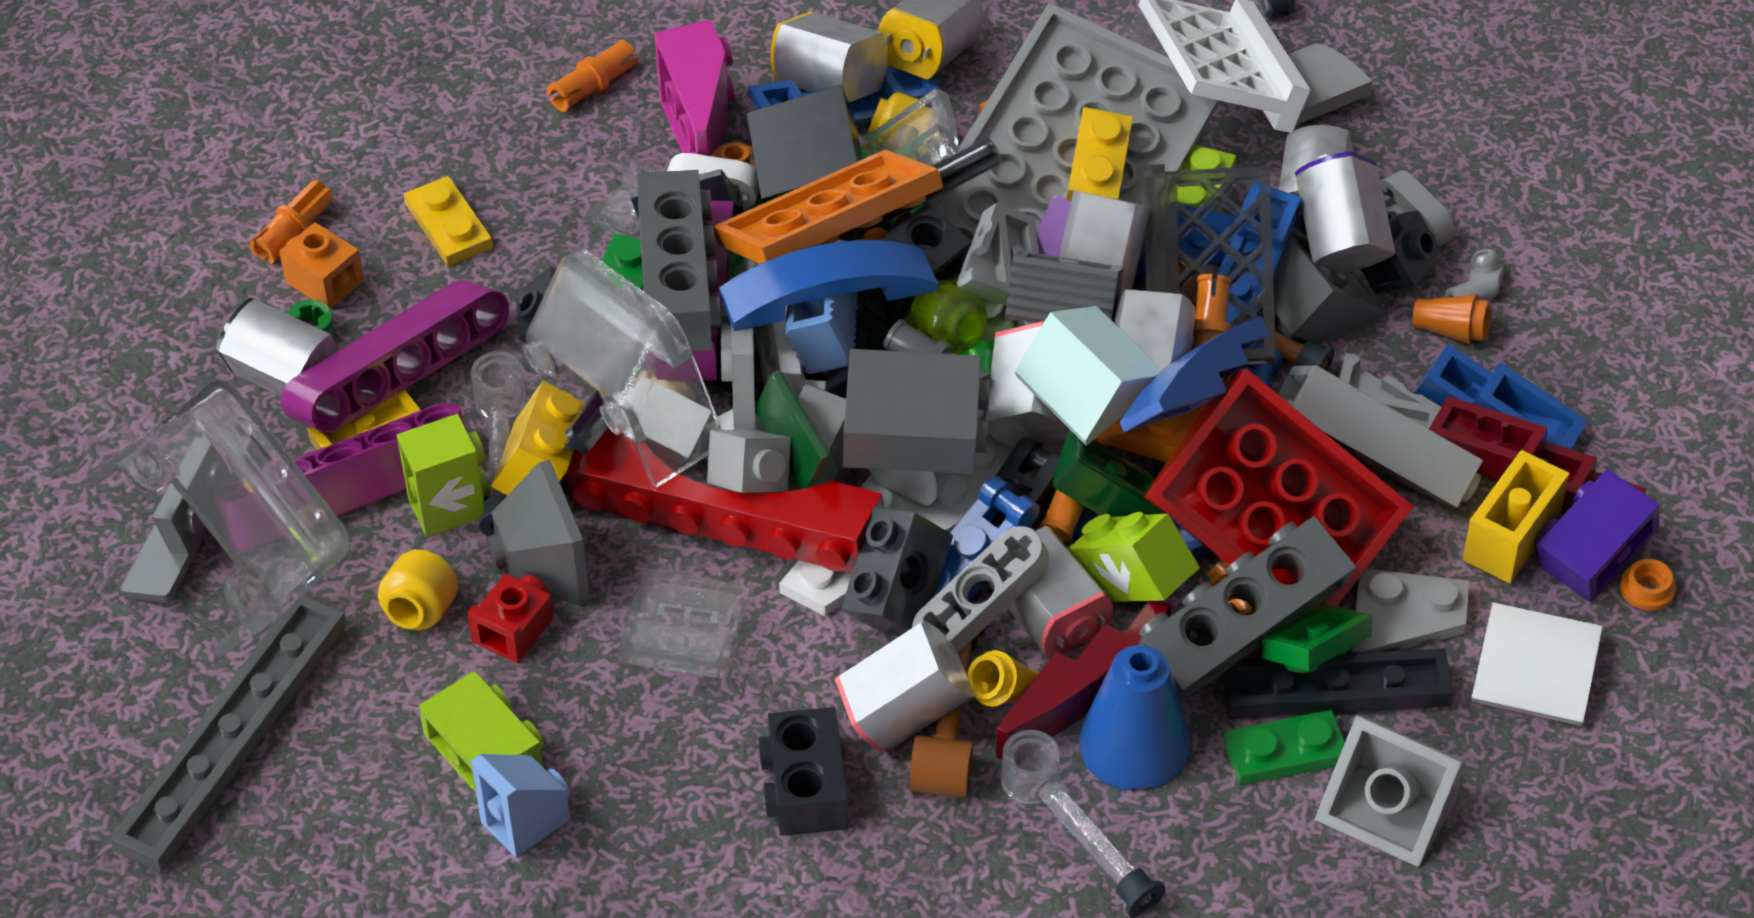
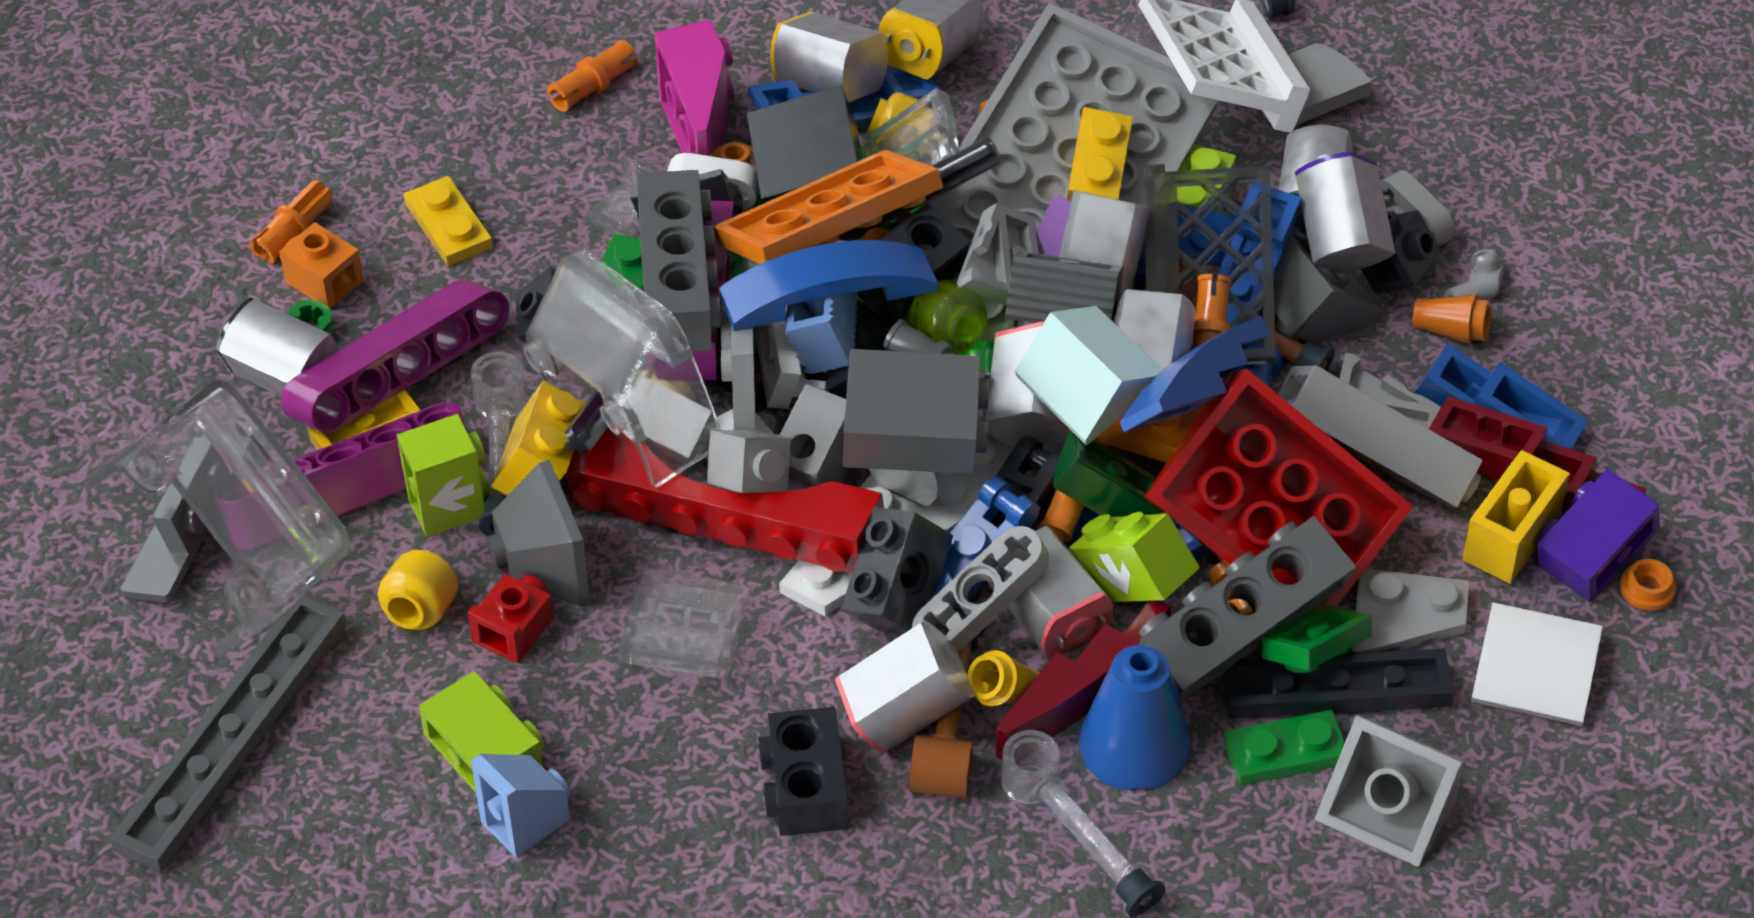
dark green slope [755,370,839,489] -> none

